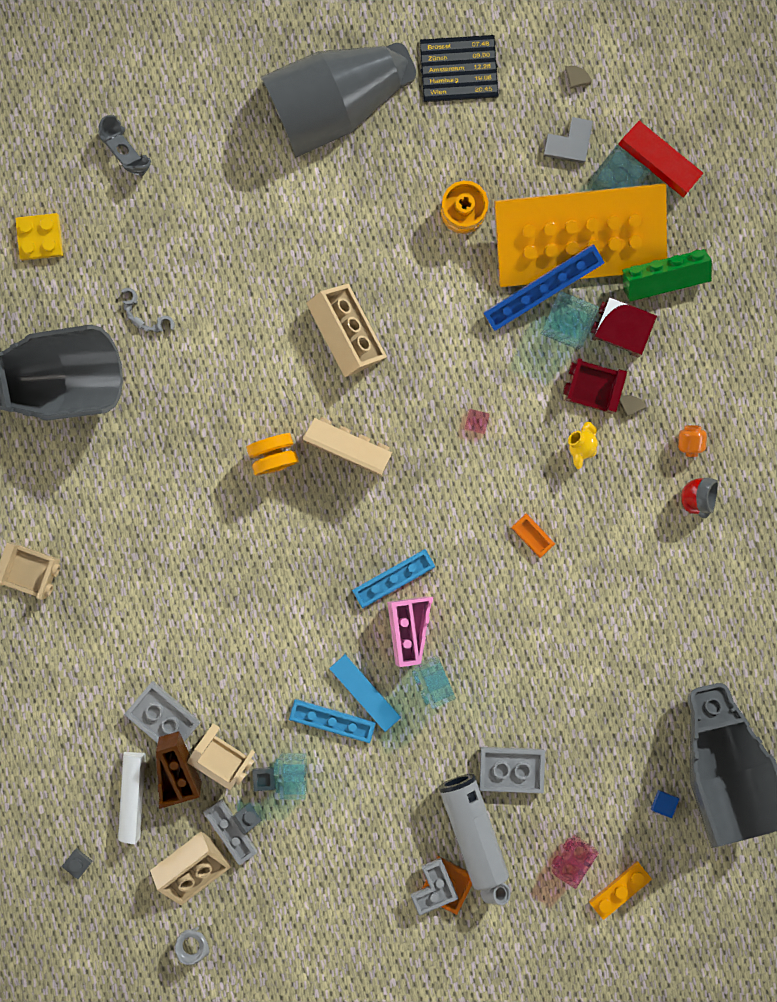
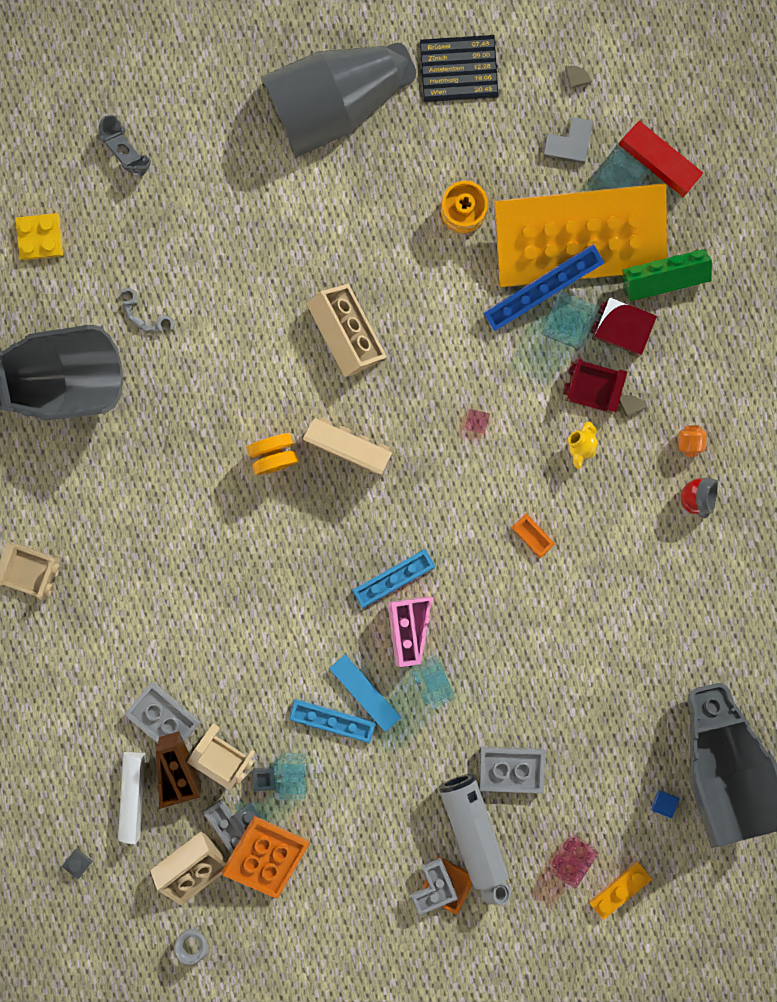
none -> orange plate [221,816,310,899]

